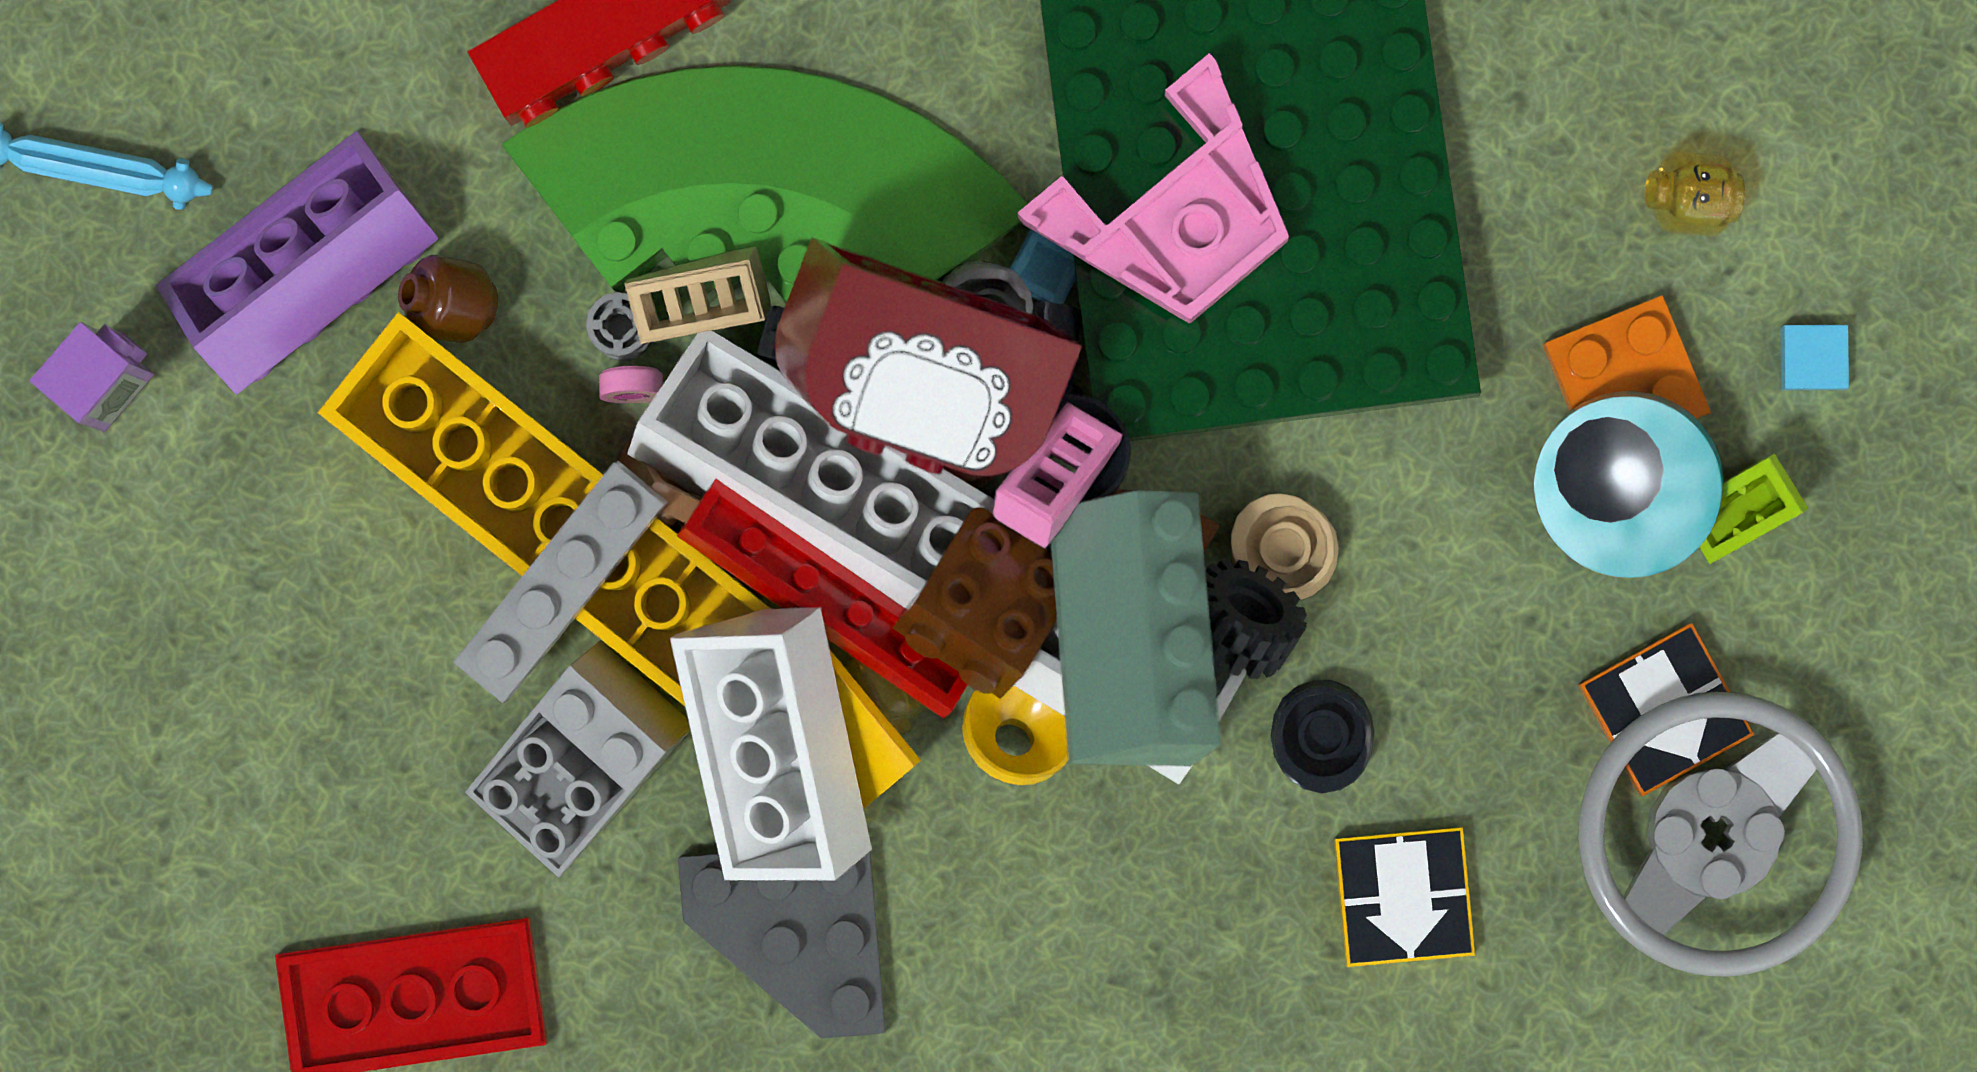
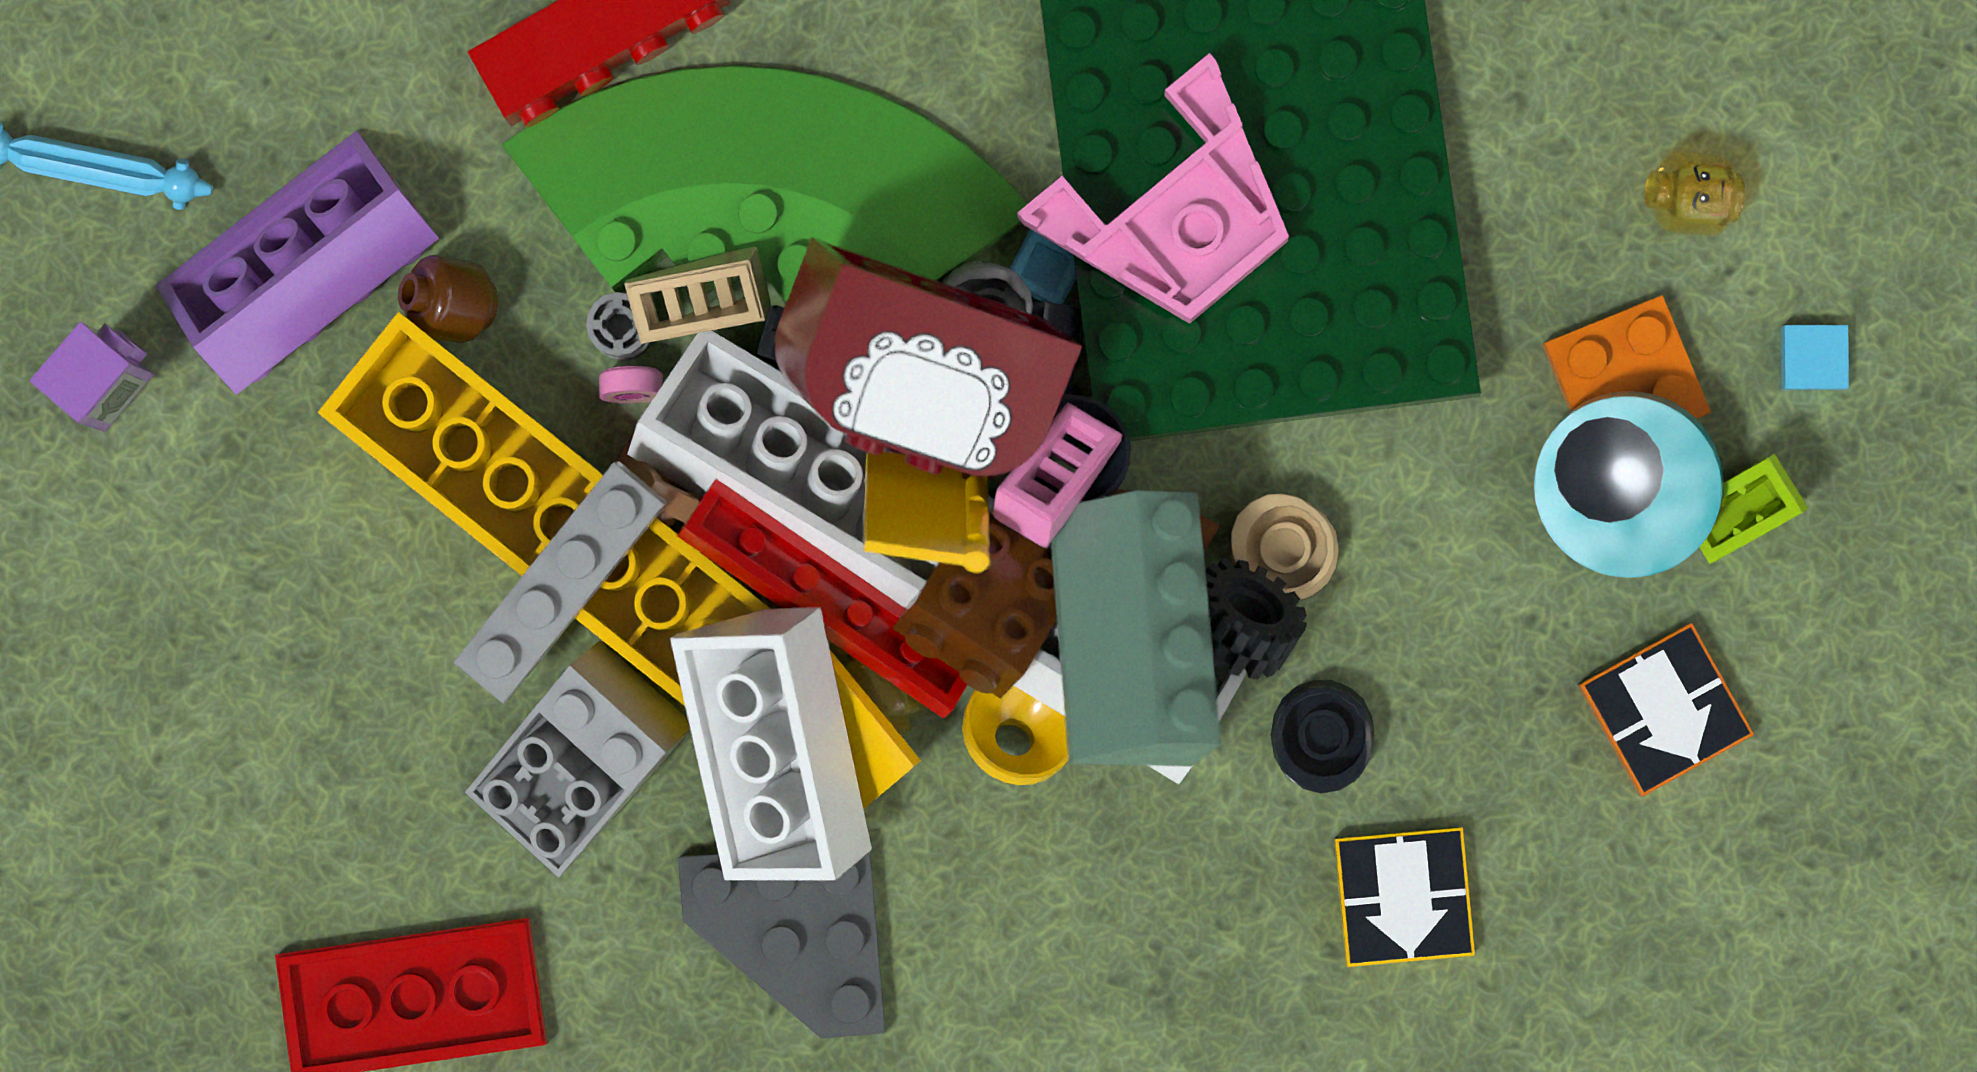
light grey piece [1578,692,1863,977] -> none
none -> yellow piece [864,451,989,572]

